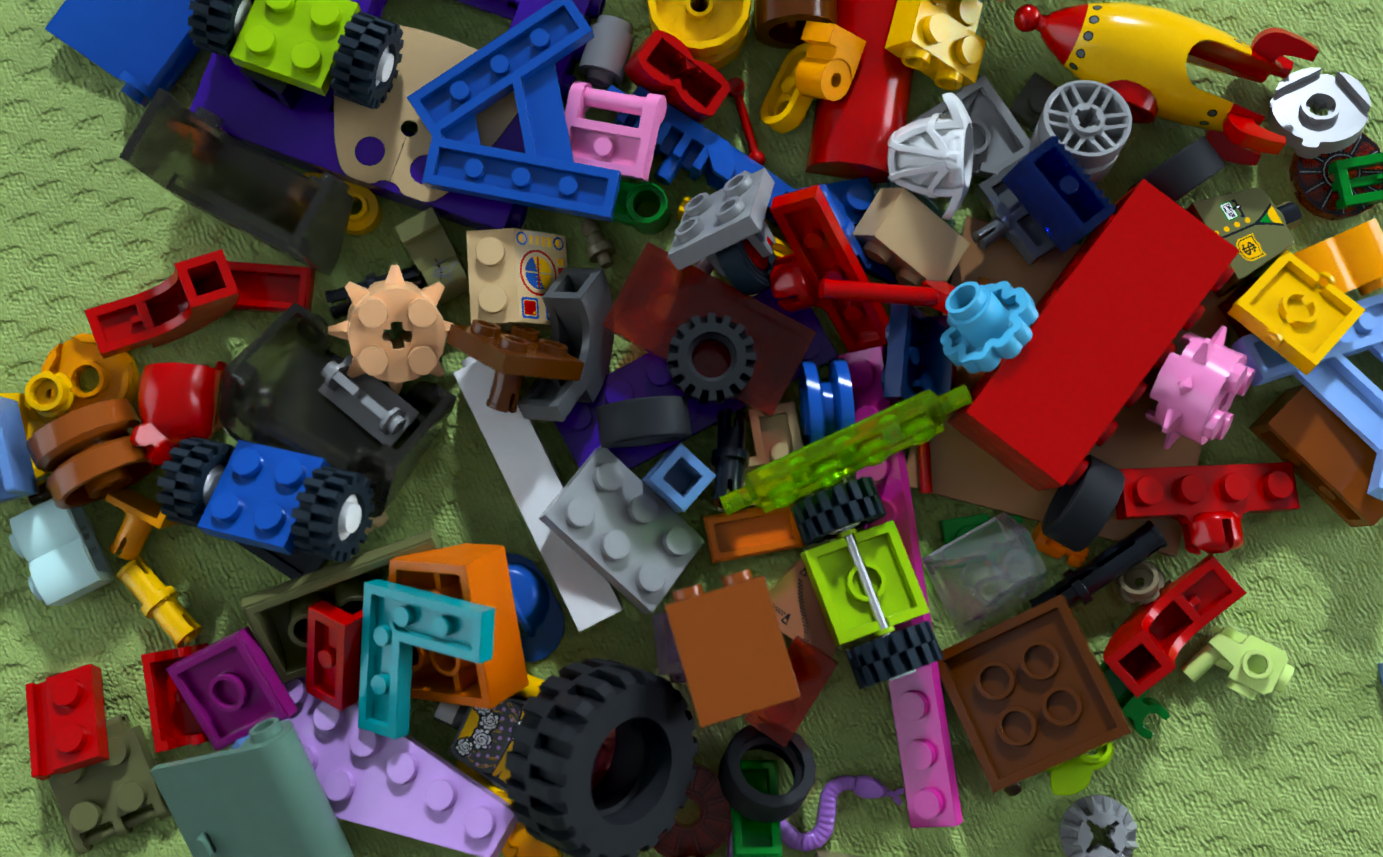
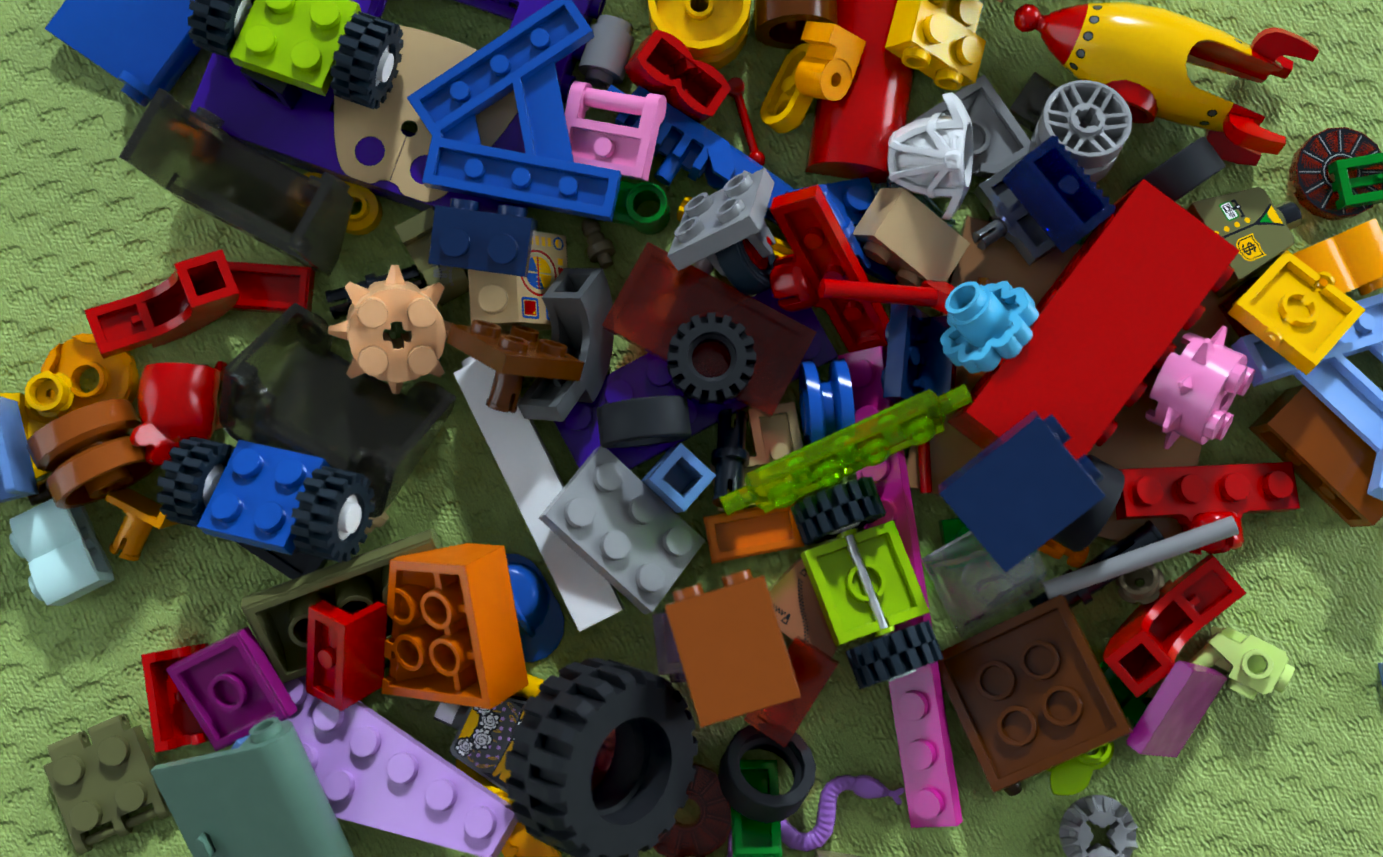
red plate [26,664,109,781] -> none
yellow pin [116,557,203,648] -> none
light grey hinge [318,355,420,449] -> none
teal plate [358,579,495,740] -> none
plate [1267,68,1371,159] -> none
none -> dark blue bracket [428,198,538,277]
none -> dark blue brick [938,410,1106,573]
none -> light grey piece [1042,516,1239,600]
none -> magenta tile [1126,660,1228,758]

